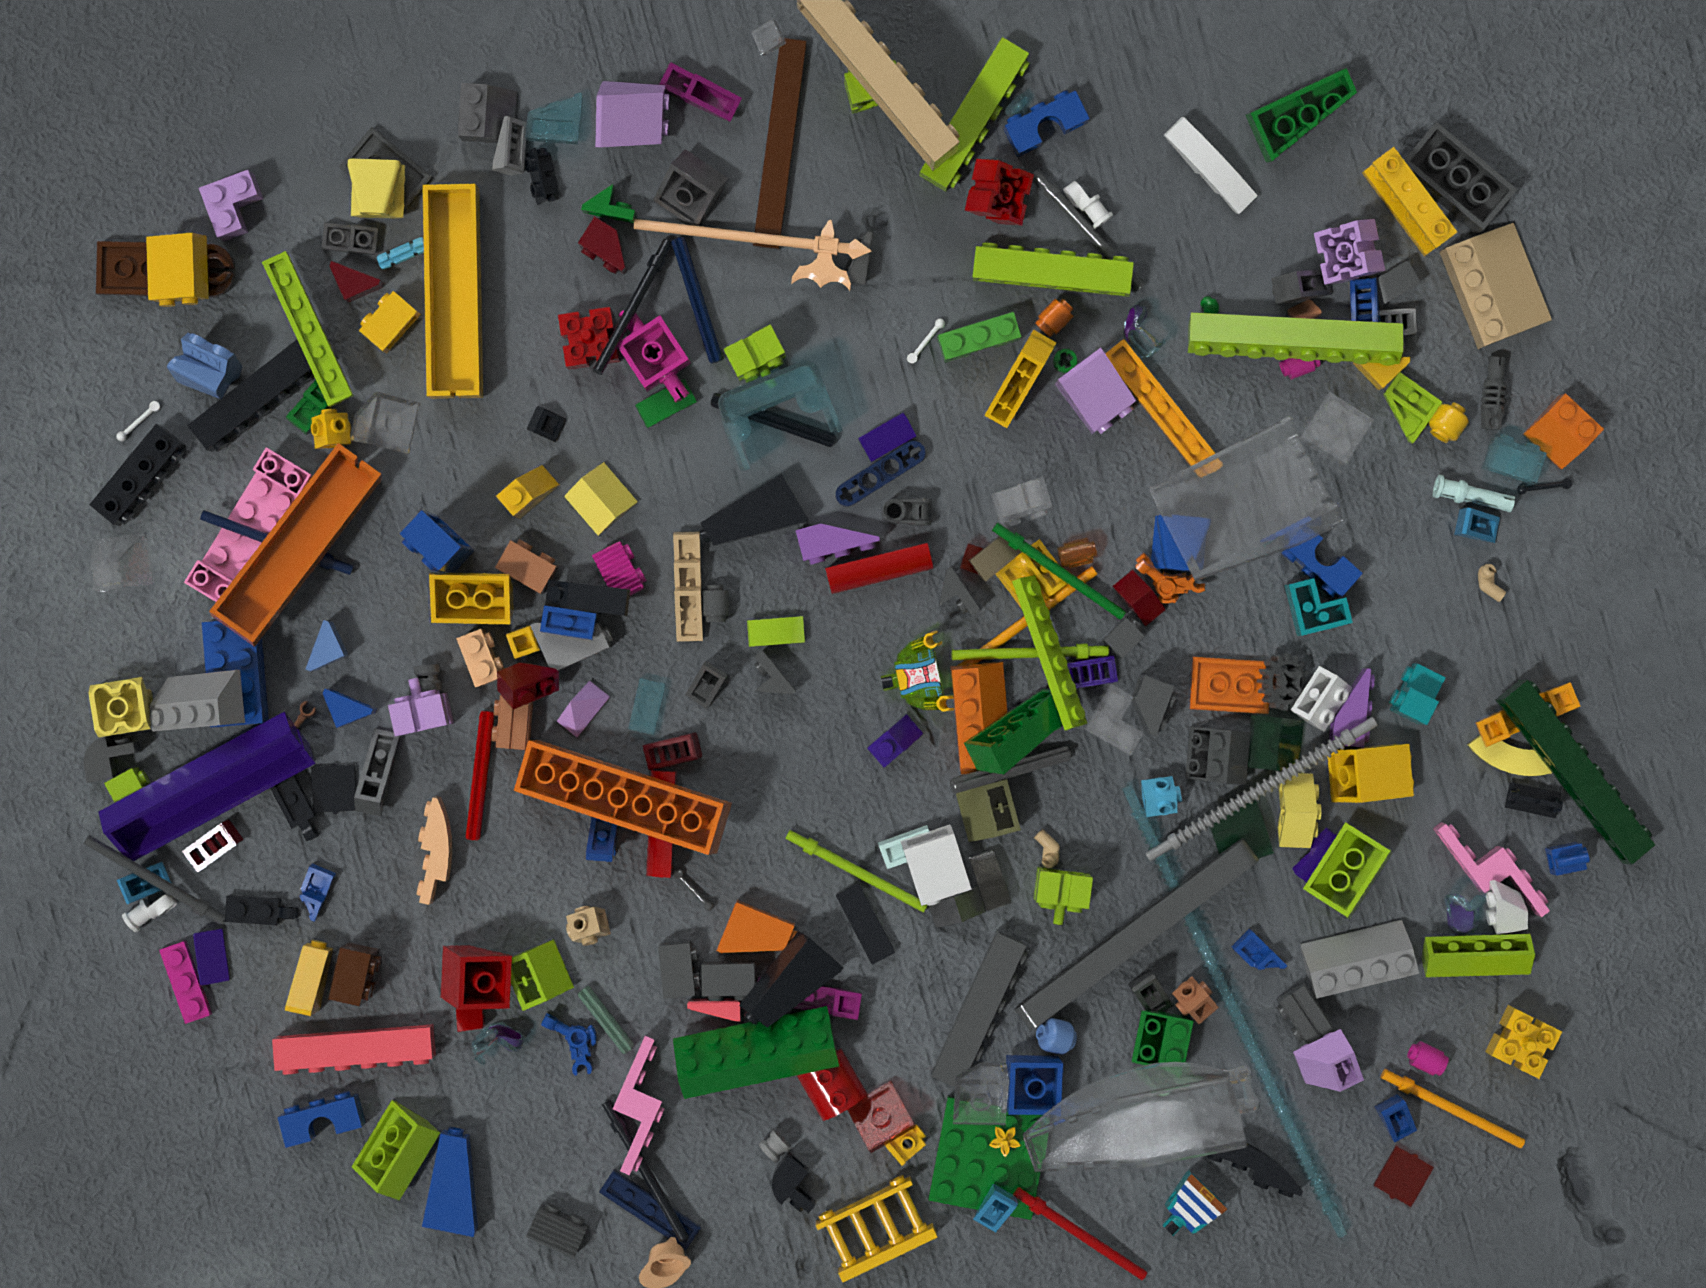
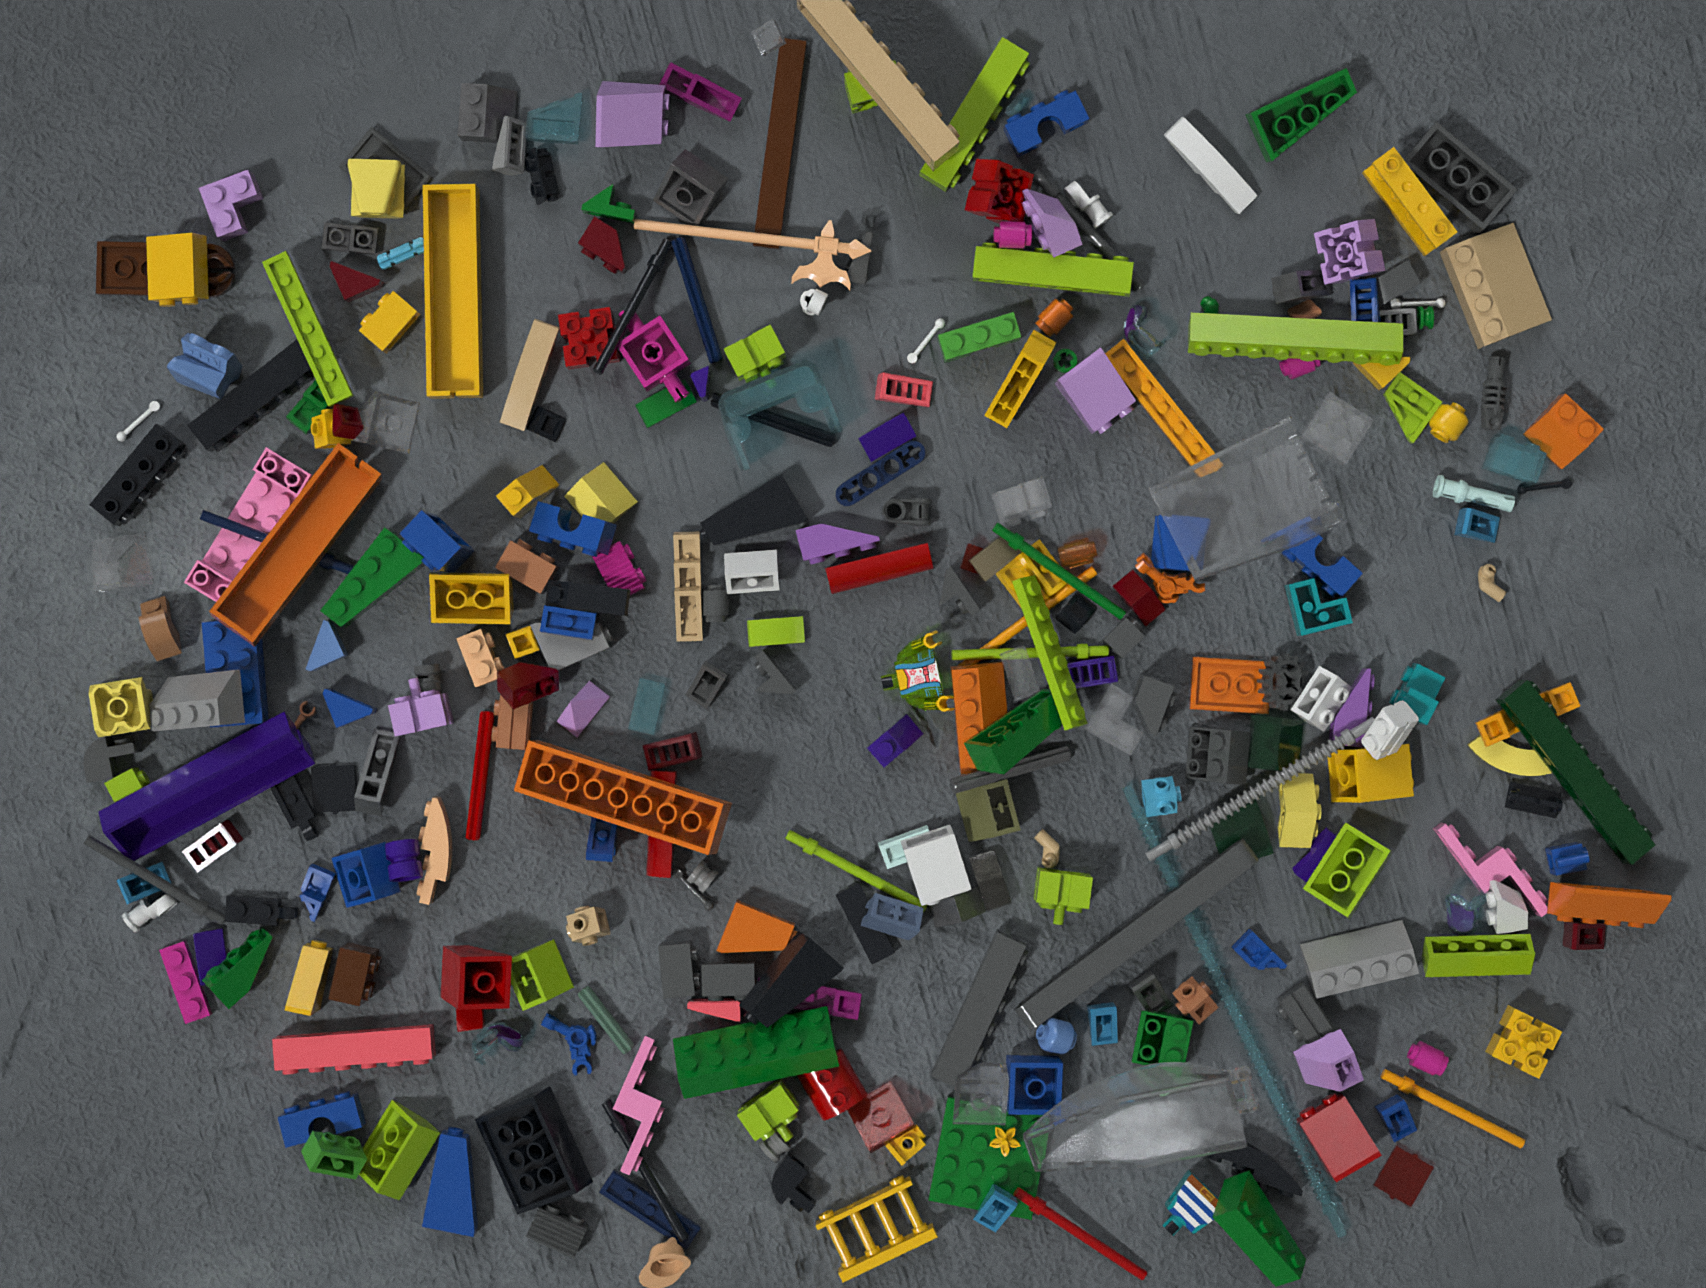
none -> medium nougat brick [139,596,182,661]
none -> green slope [202,927,273,1009]
none -> bright green brick [301,1131,367,1180]
none -> green wedge [320,527,425,627]
none -> blue slope [331,842,401,908]
none -> dark red slope [332,404,364,439]
none -> dark purple wheel [385,839,423,882]
none -> black slope [475,1086,593,1215]
none -> tan slope [500,319,560,431]
none -> blue arch [529,501,617,557]
none -> light grey wheel [686,860,718,893]
none -> dark purple slope [690,366,711,402]
none -> white brick [724,550,779,594]
none -> lime brick [737,1079,800,1142]
none -> white connector [800,289,829,316]
none -> sand blue hinge [861,893,924,940]
none -> coral slope [875,372,933,407]
none -> dark pink brick [993,221,1032,249]
none -> clear slope [999,645,1039,701]
none -> lavender slope [1022,189,1082,258]
none -> black slope [1056,593,1095,634]
none -> dark azure slope [1087,1002,1118,1046]
none -> green wedge [1212,1171,1306,1287]
none -> slope [1296,1093,1382,1182]
none -> white brick [1361,700,1419,760]
none -> white hinge [1390,298,1445,309]
none -> green bush [1416,306,1434,330]
none -> orange slope [1547,882,1672,928]
none -> dark red slope [1563,920,1606,950]

